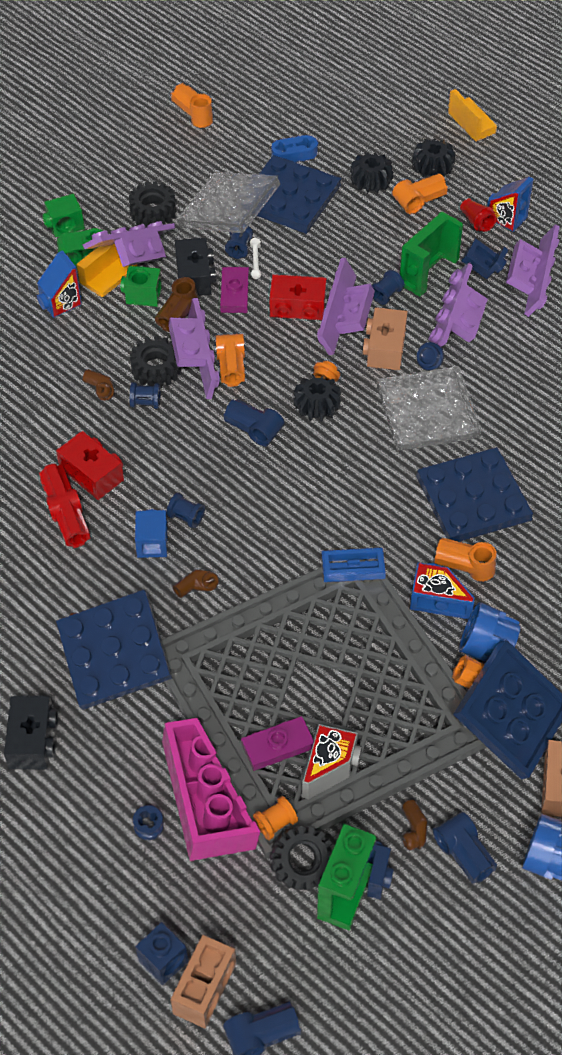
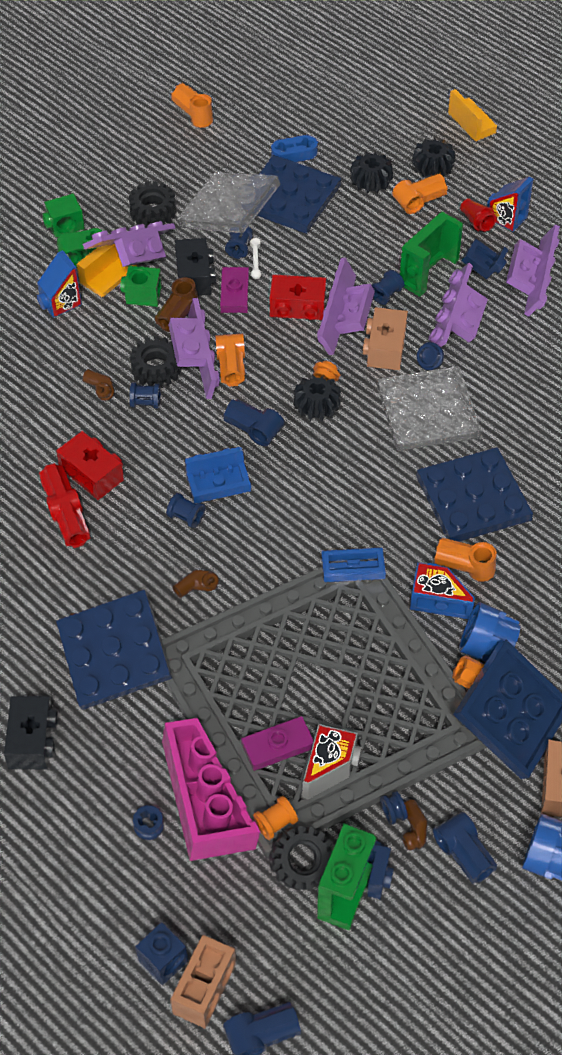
blue brick [135,509,168,558] -> none
none -> blue bracket [185,447,251,503]
none -> dark blue bush [380,791,408,825]

